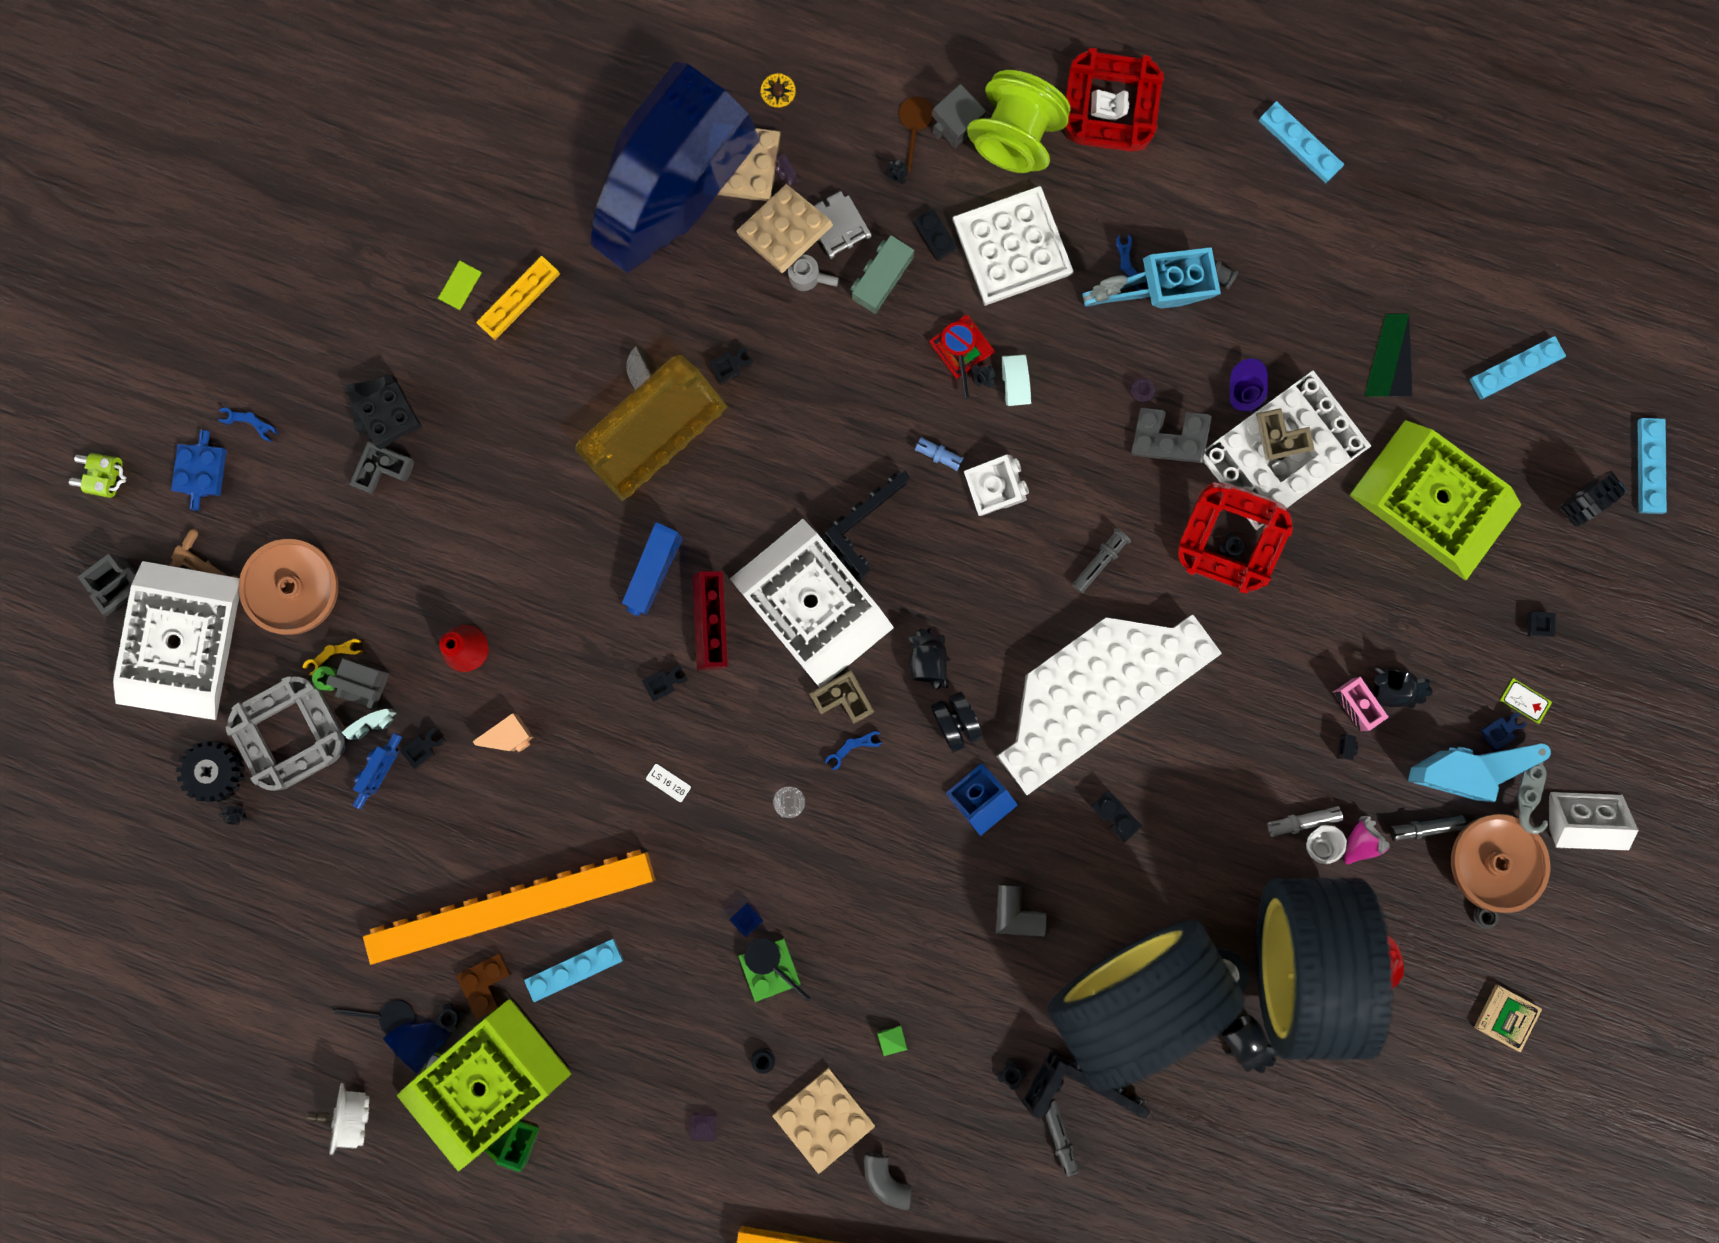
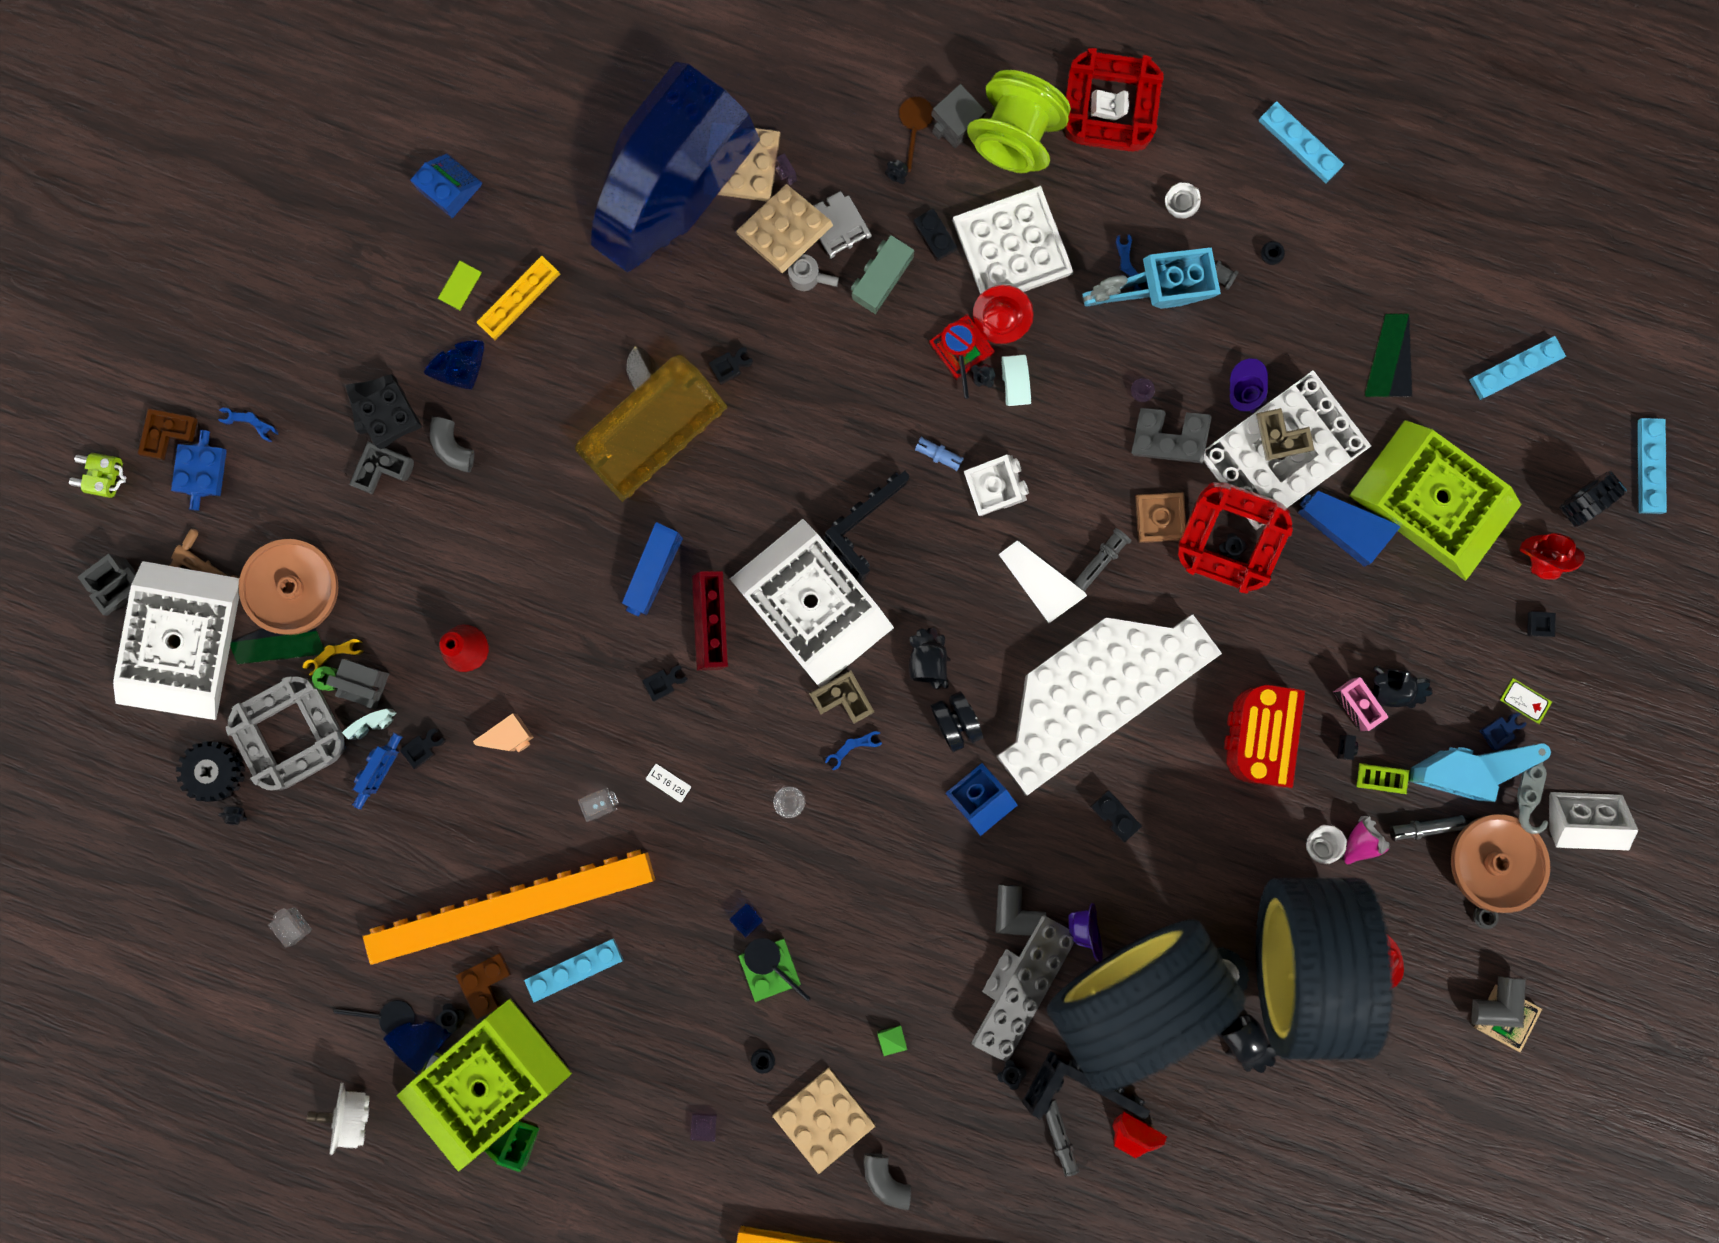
piece [761,74,795,108] -> none
light grey pin [1267,806,1343,837] -> none
none -> reddish brown plate [138,409,198,460]
none -> dark green sticker [230,627,324,664]
none -> clear brick [268,908,313,948]
none -> blue slope [410,154,482,219]
none -> clear blue brick [424,340,485,390]
none -> dark grey cylinder [430,417,474,473]
none -> clear brick [578,788,618,822]
none -> light grey bracket [972,915,1074,1062]
none -> red hat [973,285,1034,344]
none -> white sticker [999,541,1087,623]
none -> dark purple piece [1069,904,1103,962]
none -> red slope [1112,1112,1167,1158]
none -> medium nougat tile [1135,492,1186,543]
none -> white hair [1165,182,1201,219]
none -> red brick [1224,685,1305,788]
none -> black plate [1261,241,1285,265]
none -> blue slope [1297,491,1400,566]
none -> lime slope [1356,763,1410,794]
none -> dark grey brick [1472,976,1526,1028]
none -> red hat [1520,533,1585,580]

